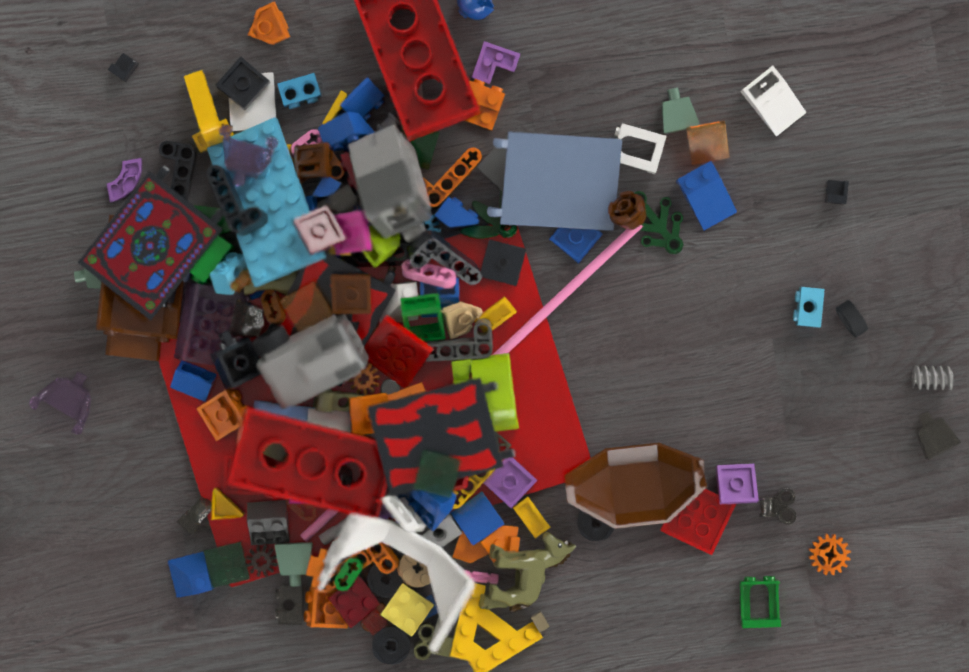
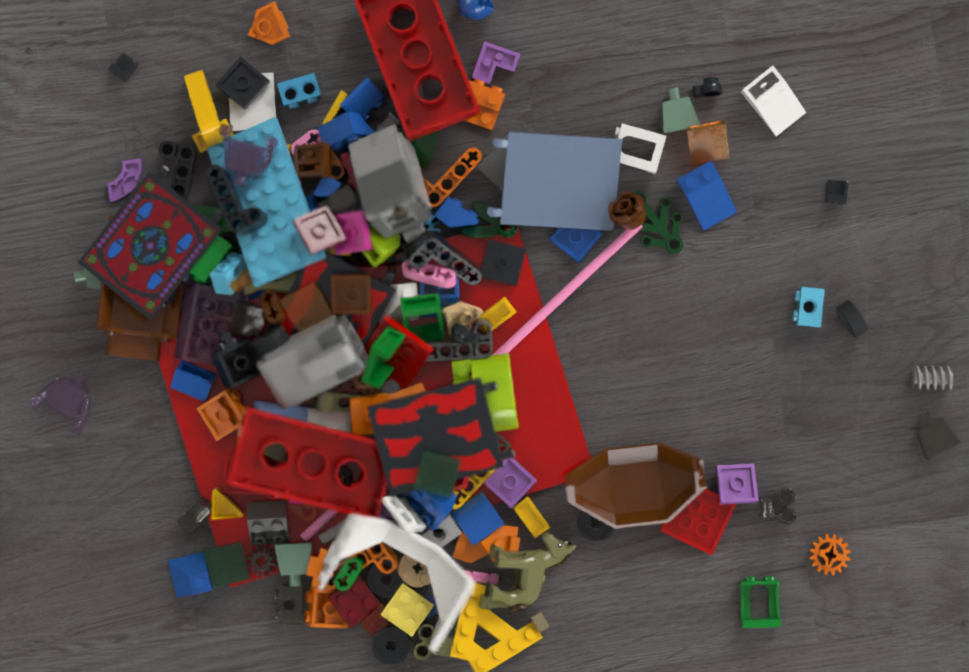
none -> green panel [362,327,405,390]
none -> black piece [450,322,481,345]
none -> black piece [693,77,723,98]

